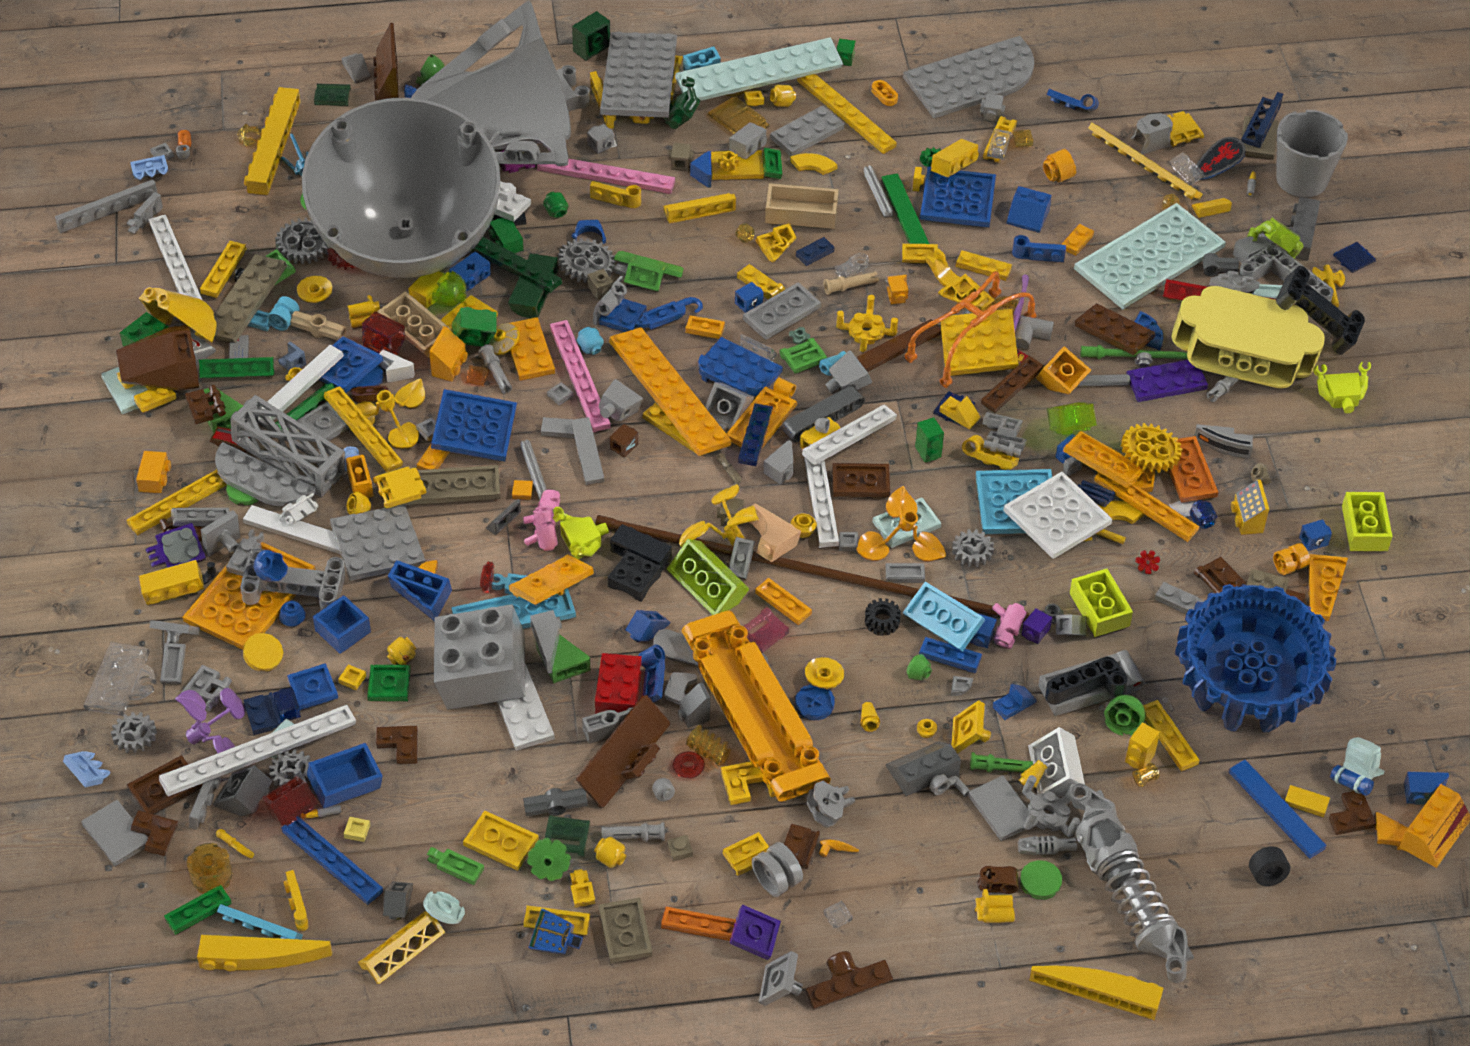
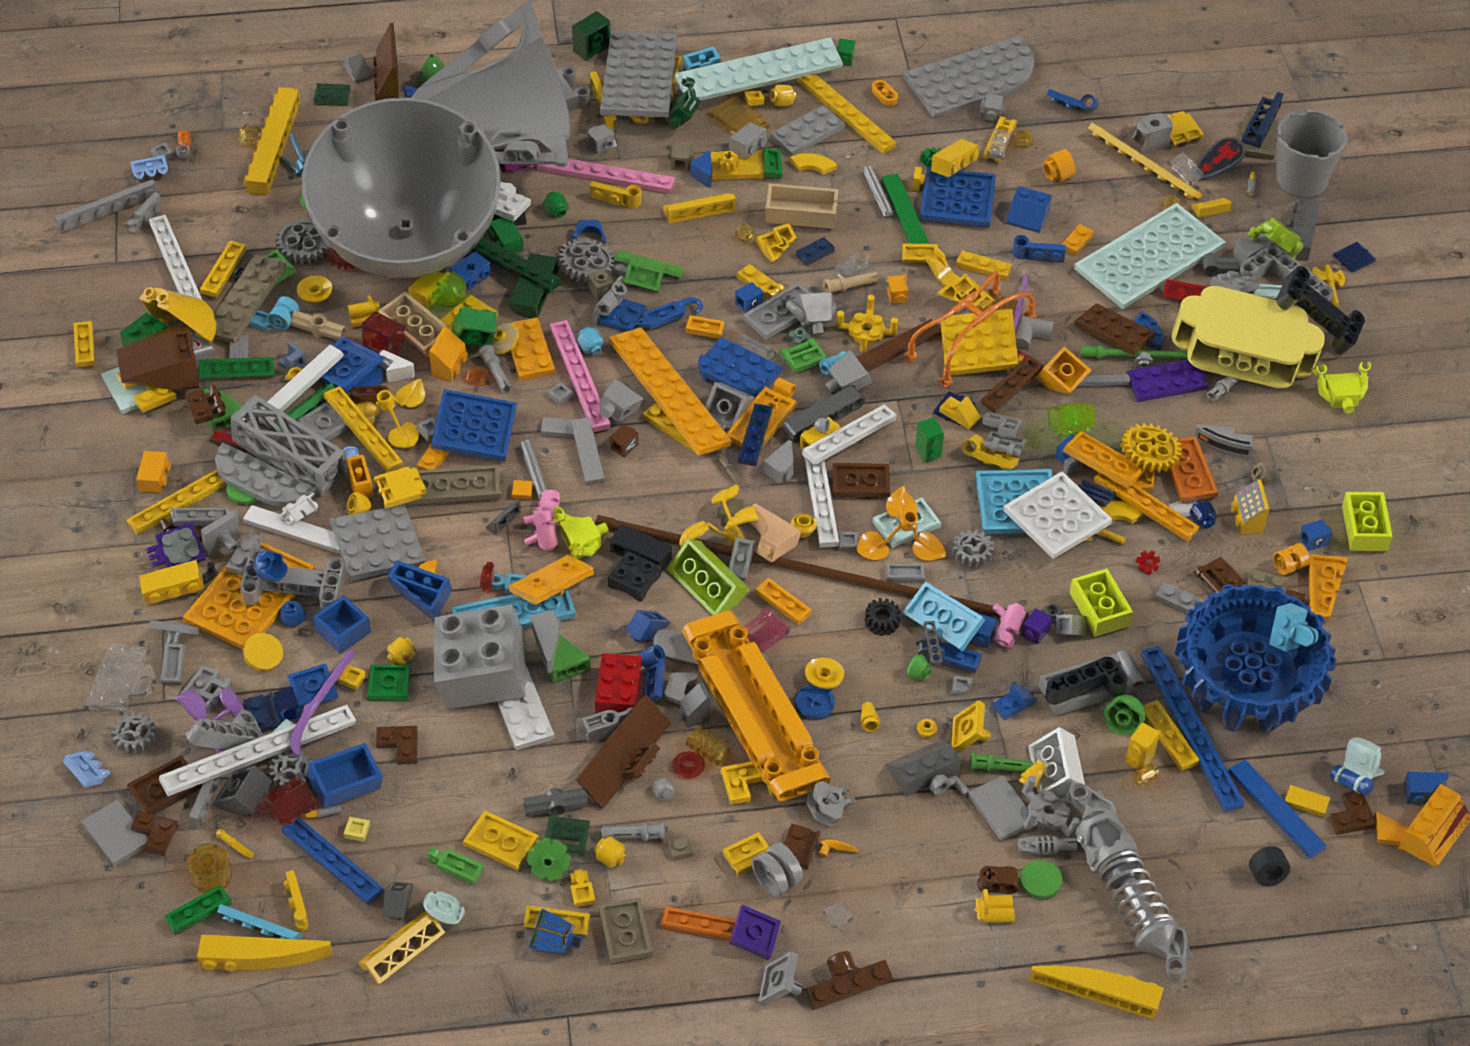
none -> yellow plate [73,321,95,368]
none -> light grey beam [186,710,262,750]
none -> medium lavender piece [290,649,356,758]
none -> light grey torso [779,292,837,335]
none -> dark grey piece [916,621,944,666]
none -> blue plate [1141,646,1244,813]
none -> medium azure brick [1269,603,1318,652]

